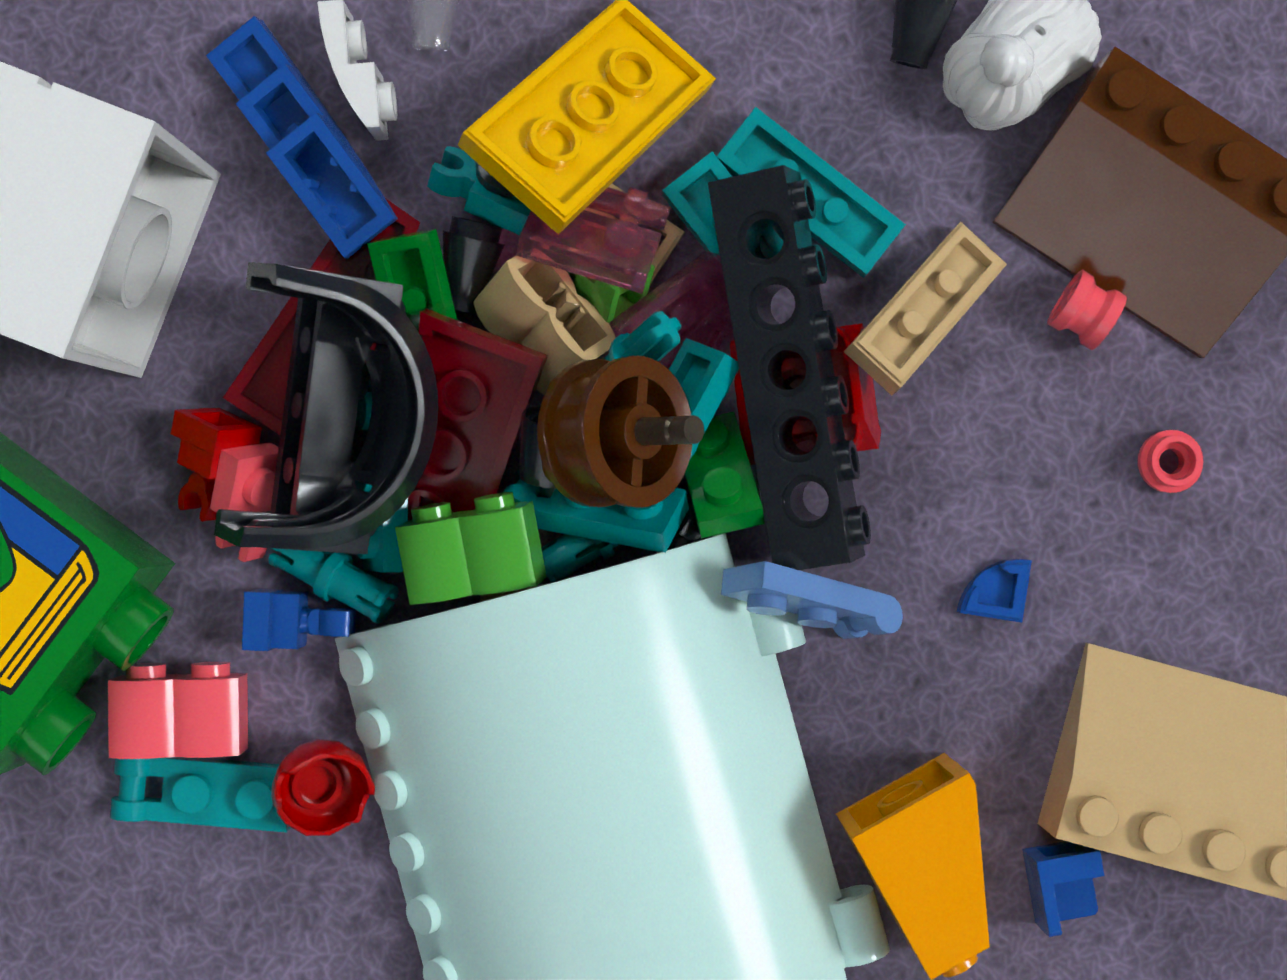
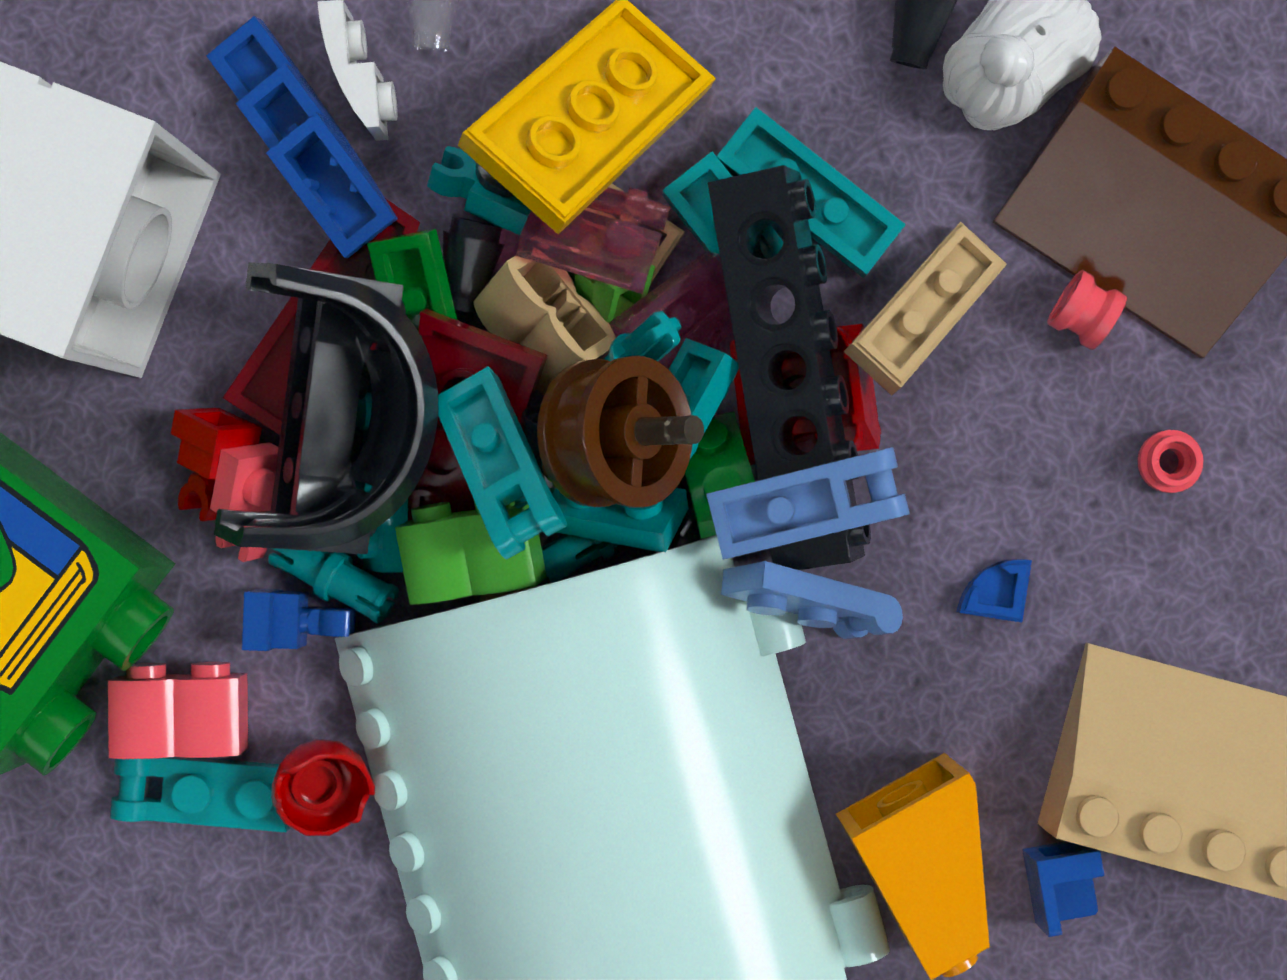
none -> teal plate [438,366,567,560]
none -> medium blue plate [706,447,910,560]

